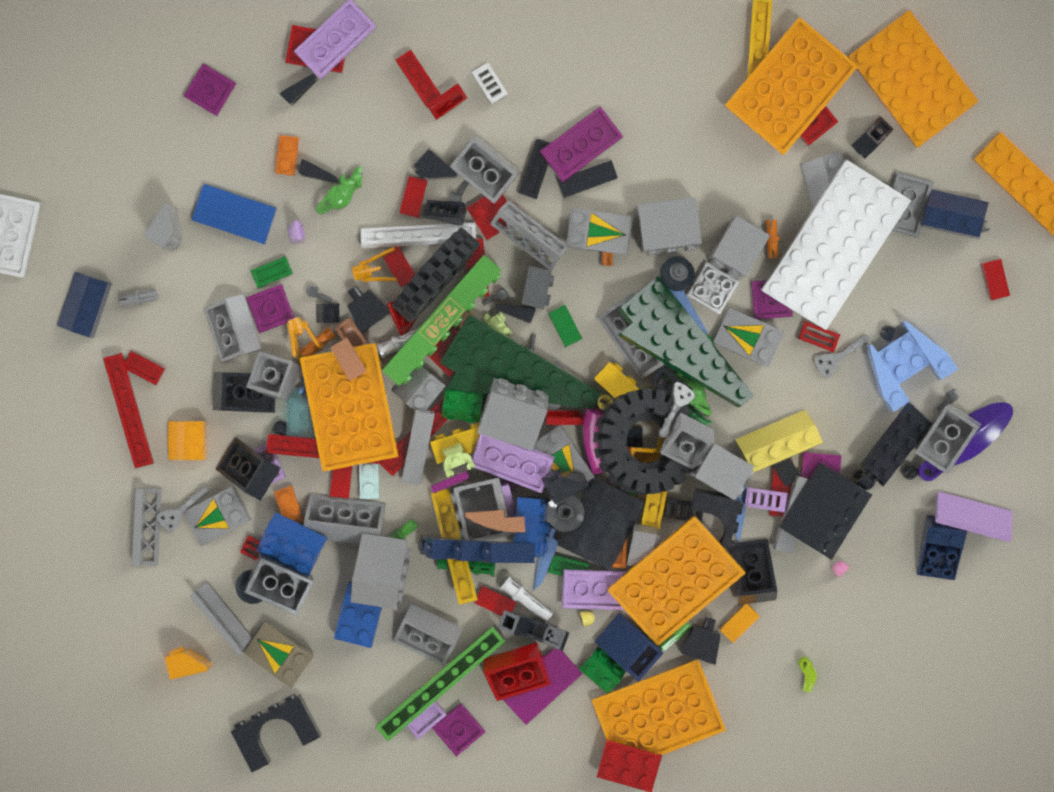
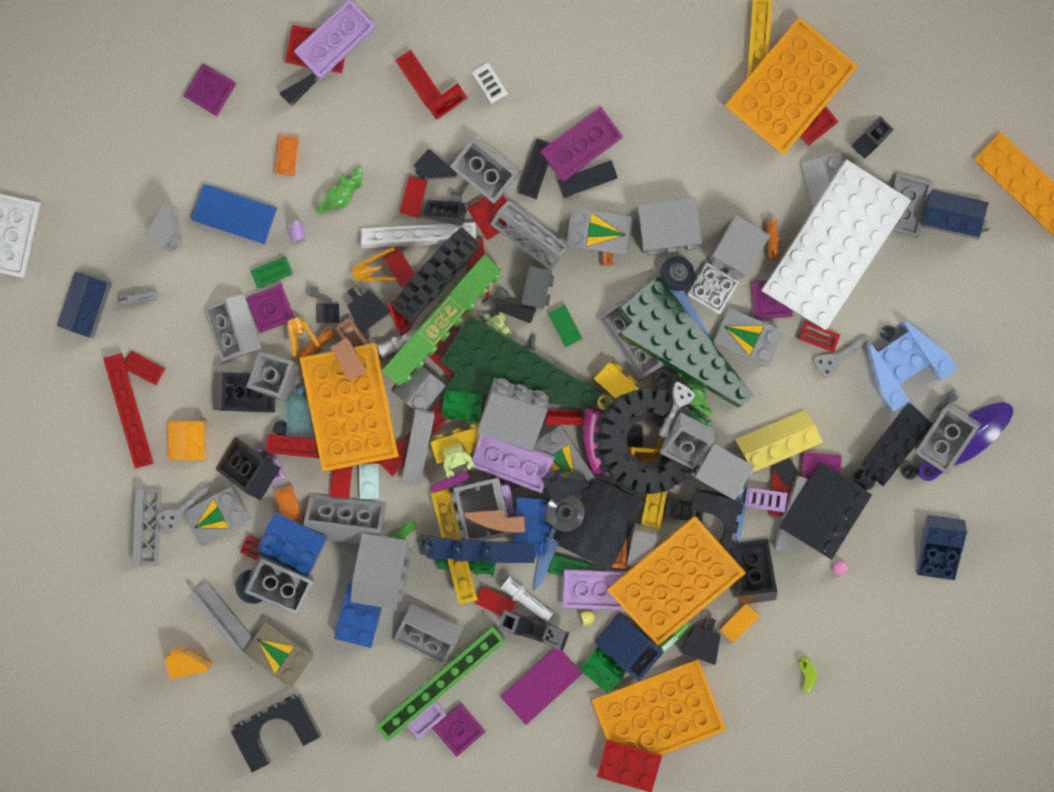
black slope [299,159,339,184] -> none
red slope [483,642,551,701] -> none
light orange plate [848,10,979,149] -> none
lavender tile [935,491,1013,542] -> none
red tile [981,259,1010,301] -> none

